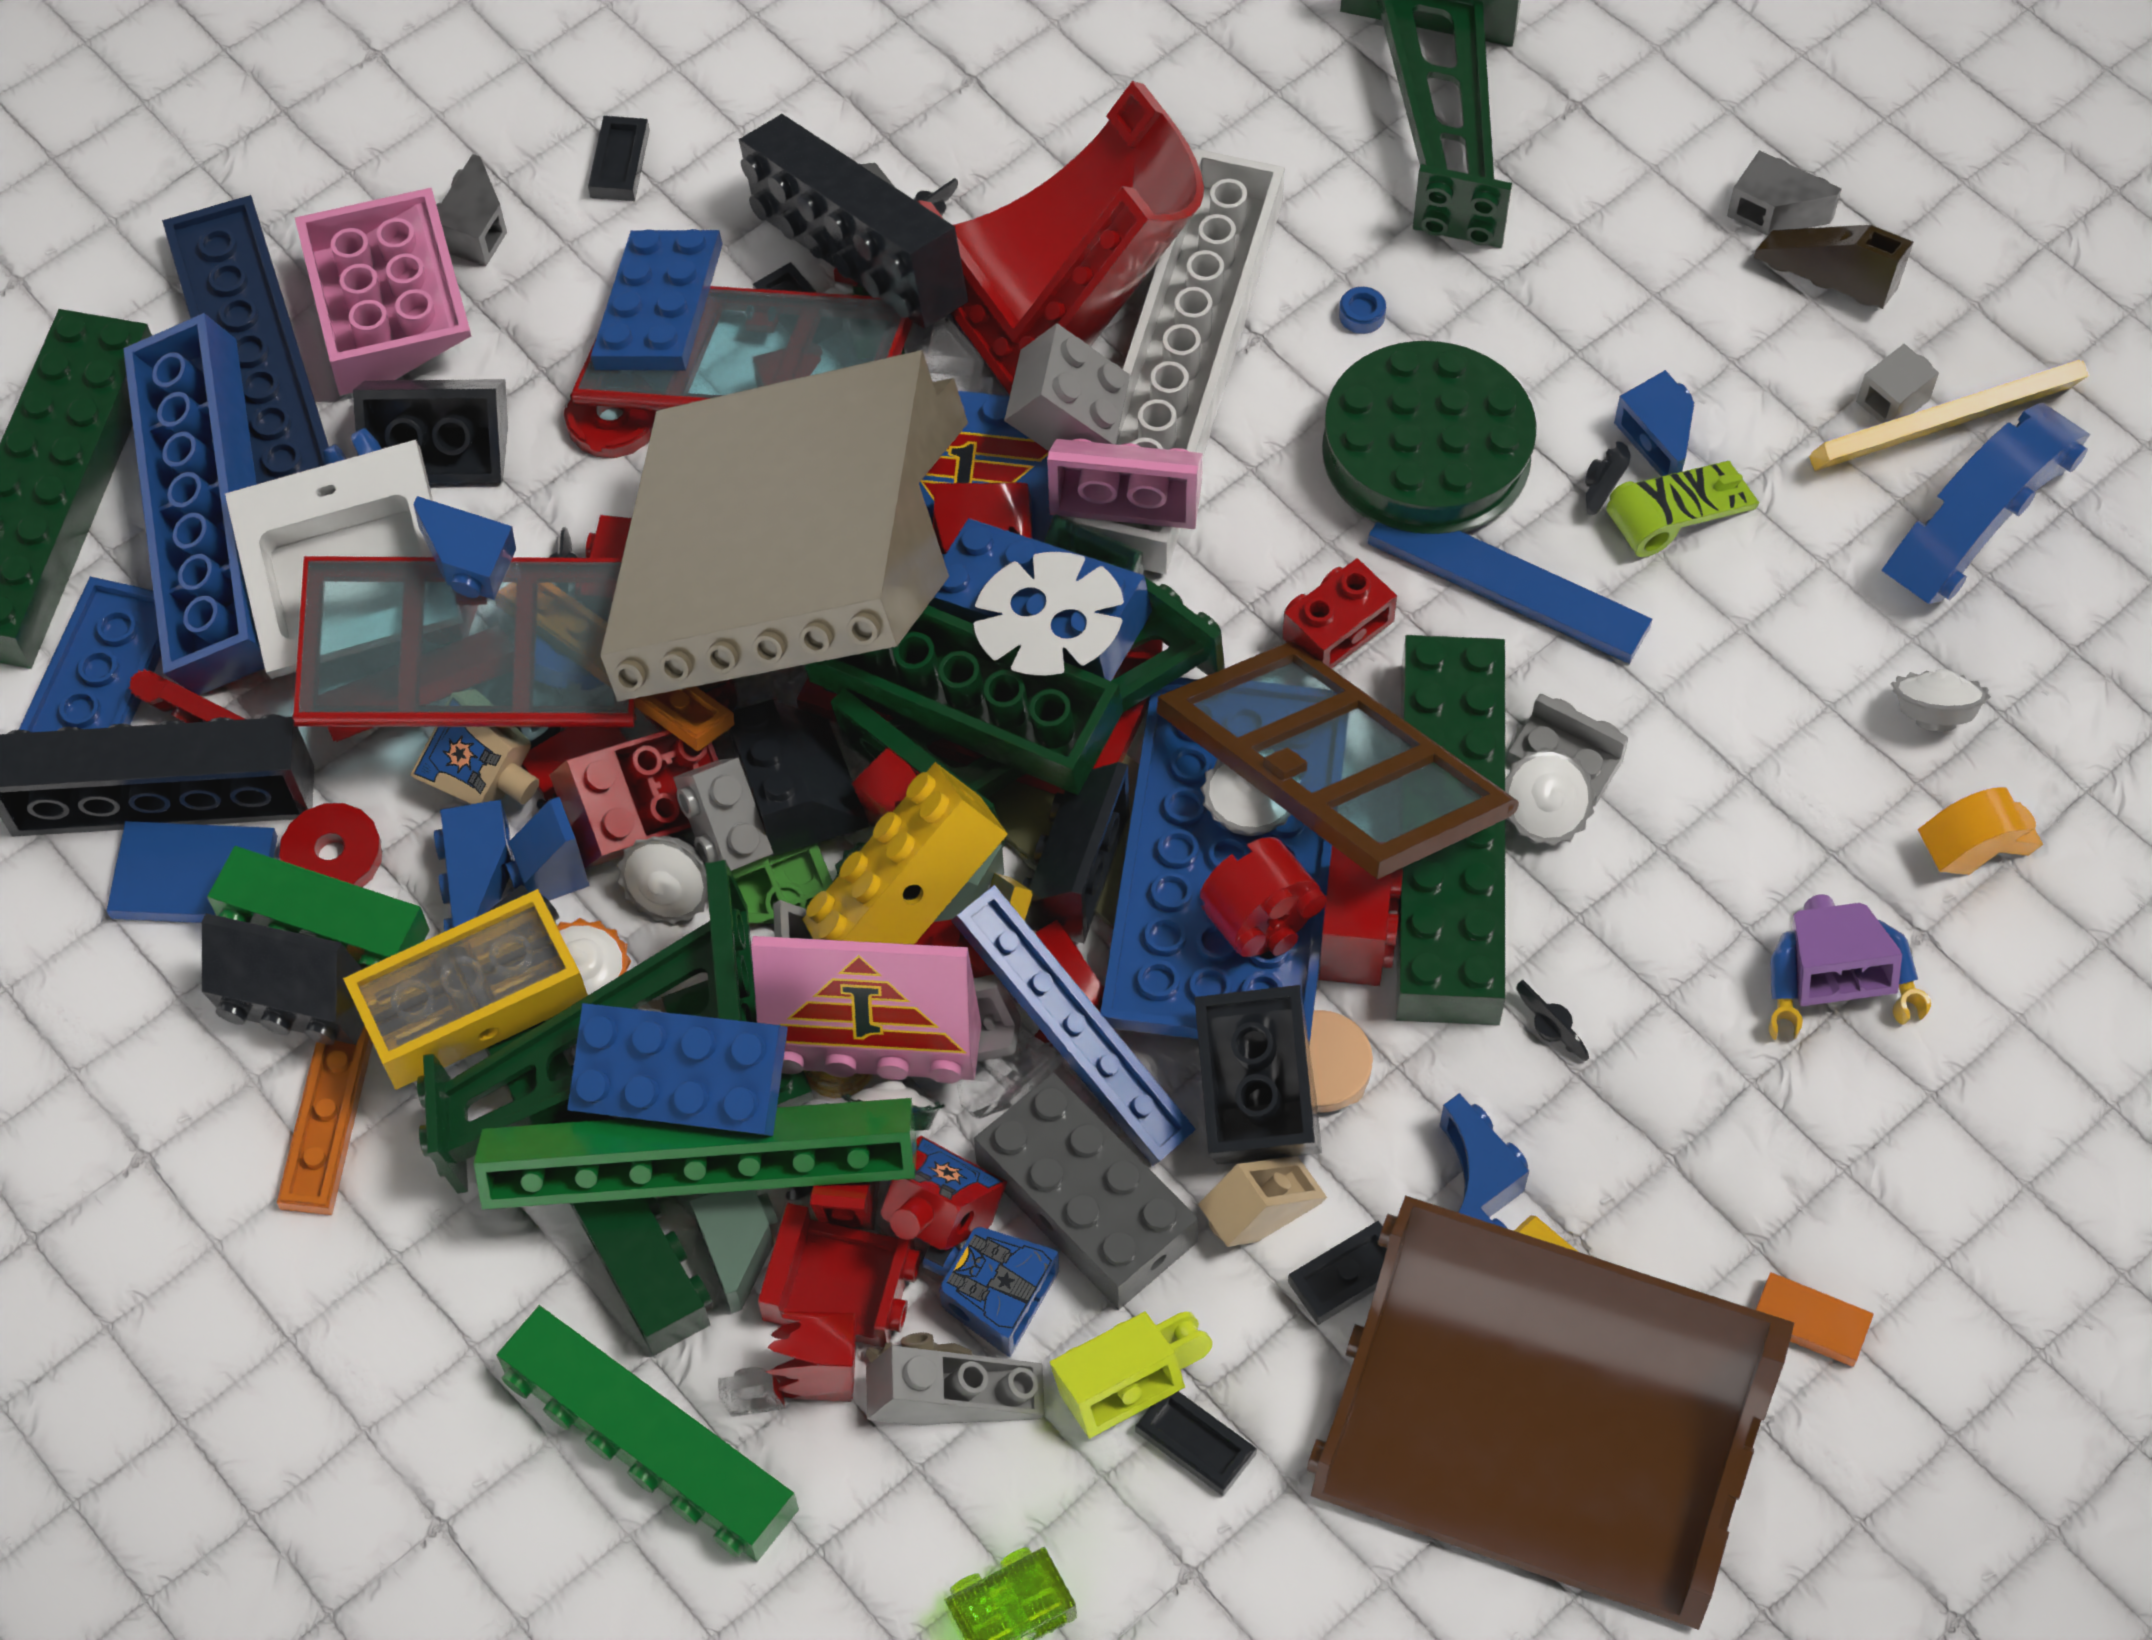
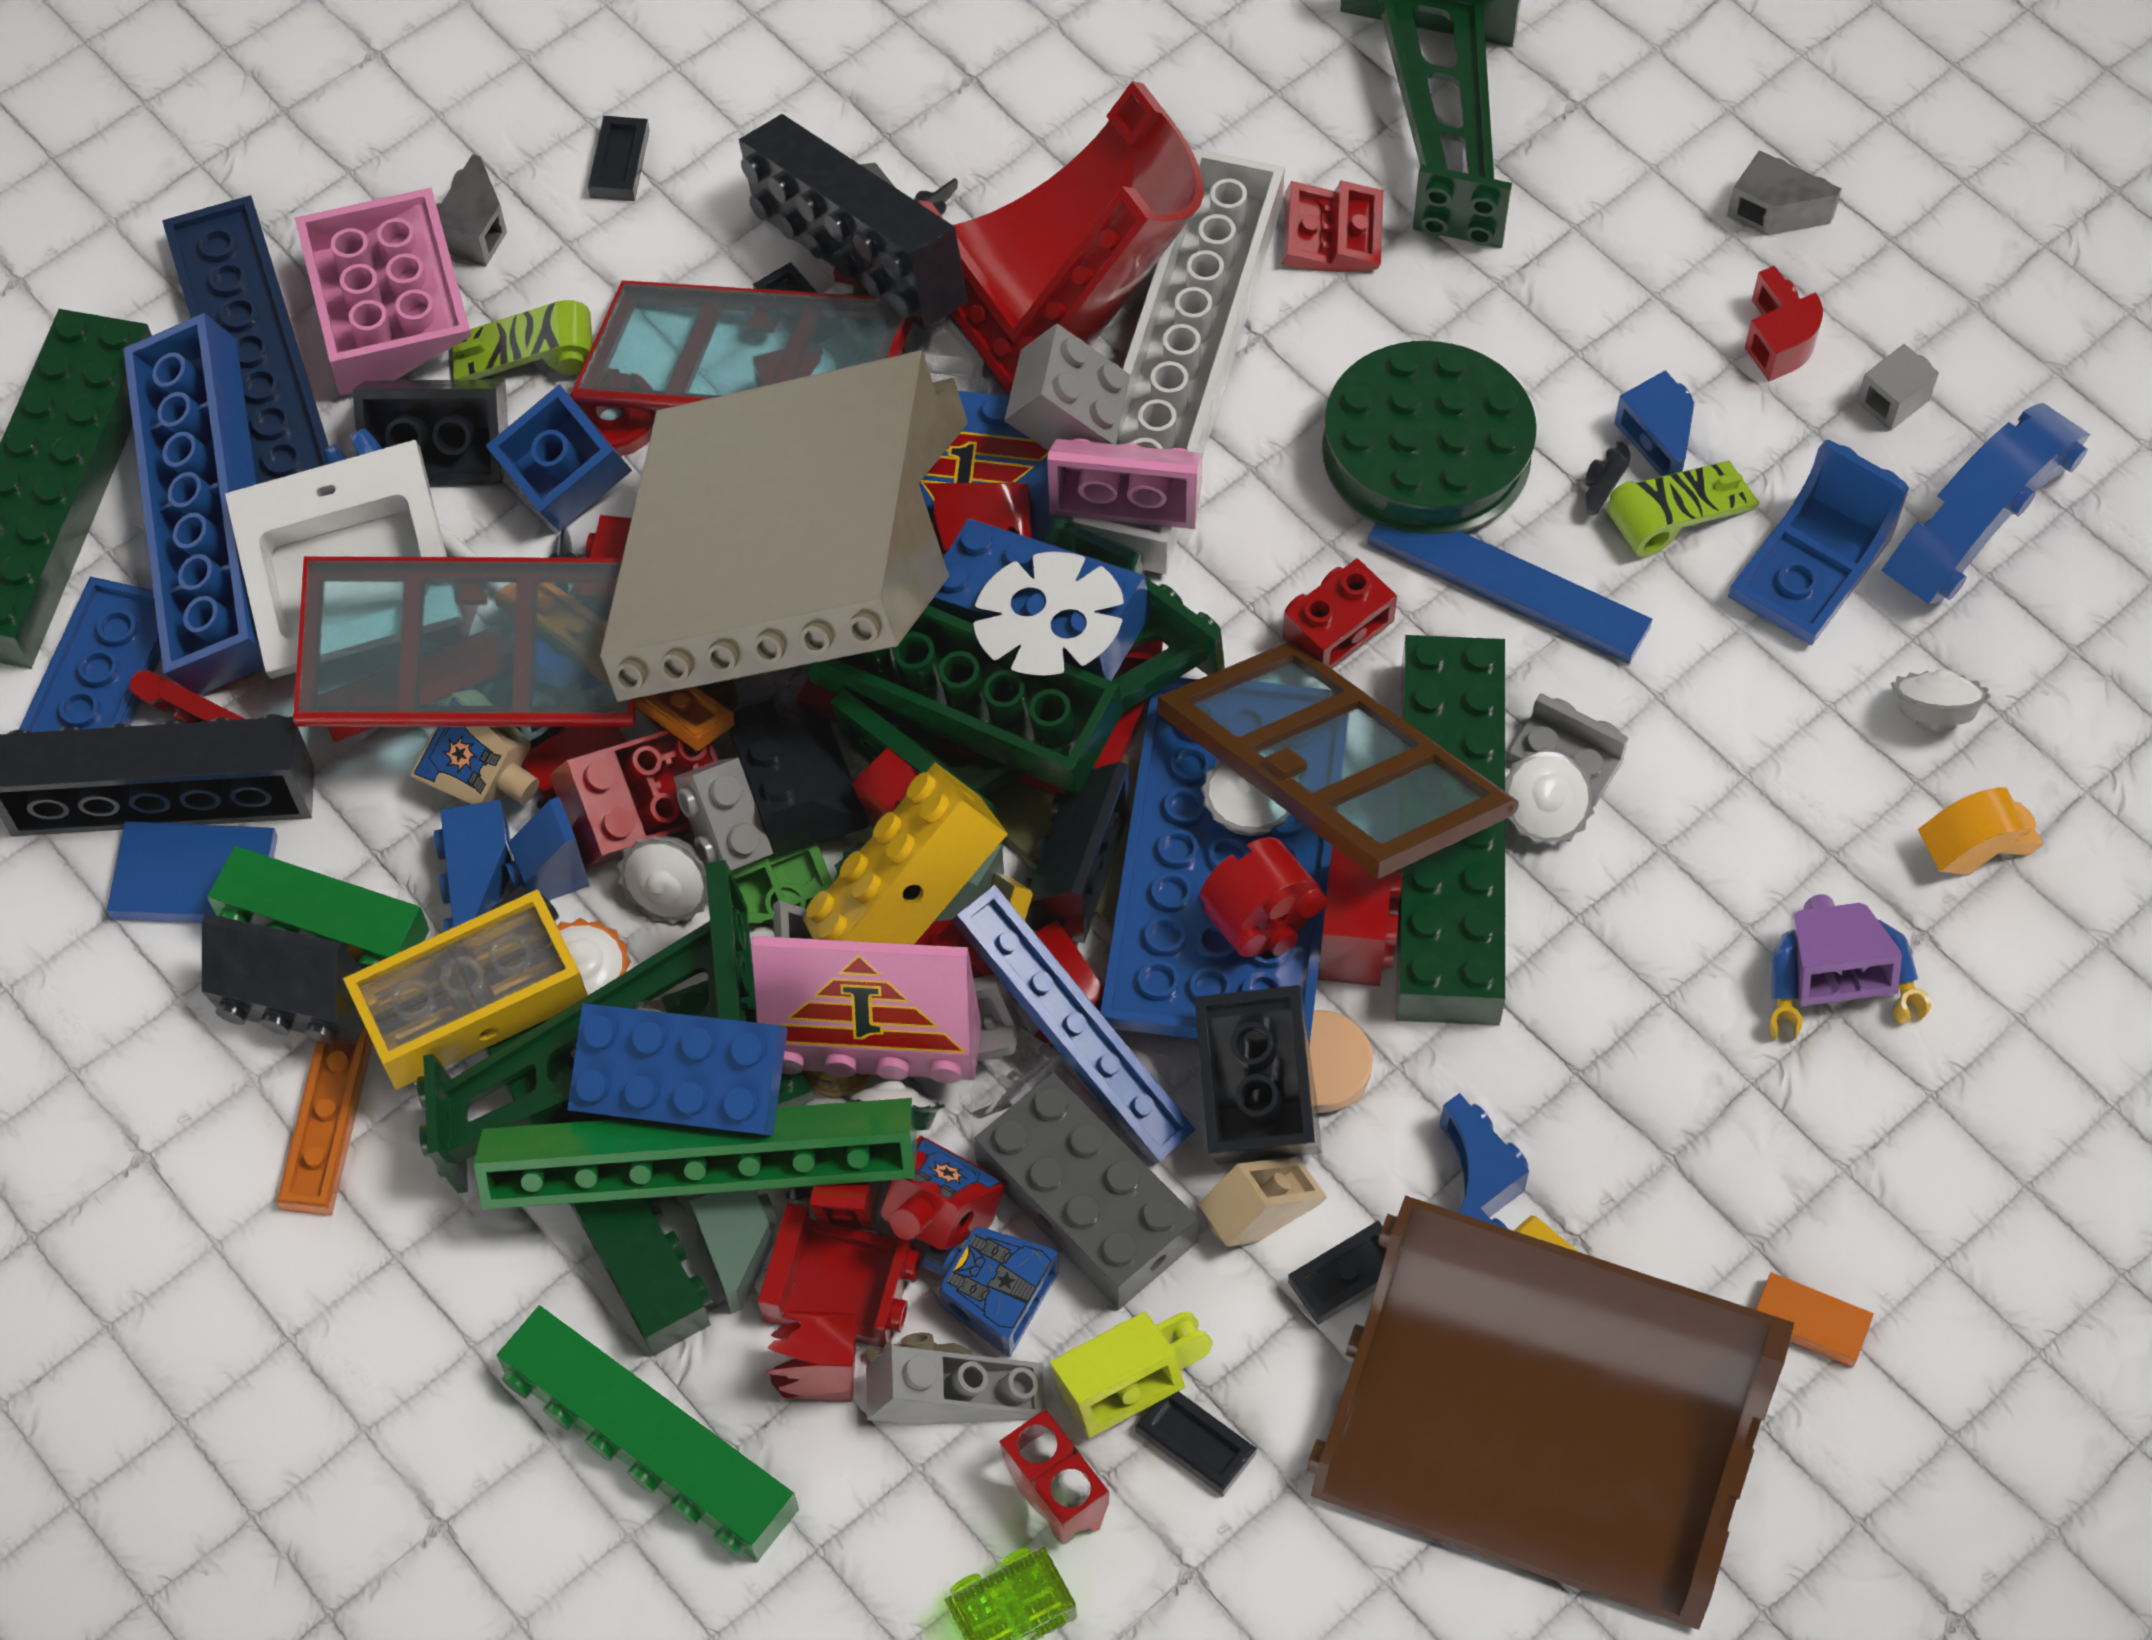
red tile [279,803,382,887] -> none
blue slope [413,496,516,600] -> none
blue plate [591,229,723,371] -> none
clear plate [718,1367,785,1417] -> none
blue tile [1339,287,1386,334] -> none
black piece [1516,979,1589,1061] -> none
dark brown slope [1754,225,1914,309] -> none
tile [1809,360,2089,472] -> none
none -> lime door [453,300,593,380]
none -> blue brick [486,384,633,532]
none -> red piece [999,1409,1109,1544]
none -> red slope [1281,180,1384,272]
none -> blue bracket [1728,440,1909,646]
none -> red brick [1744,265,1823,382]

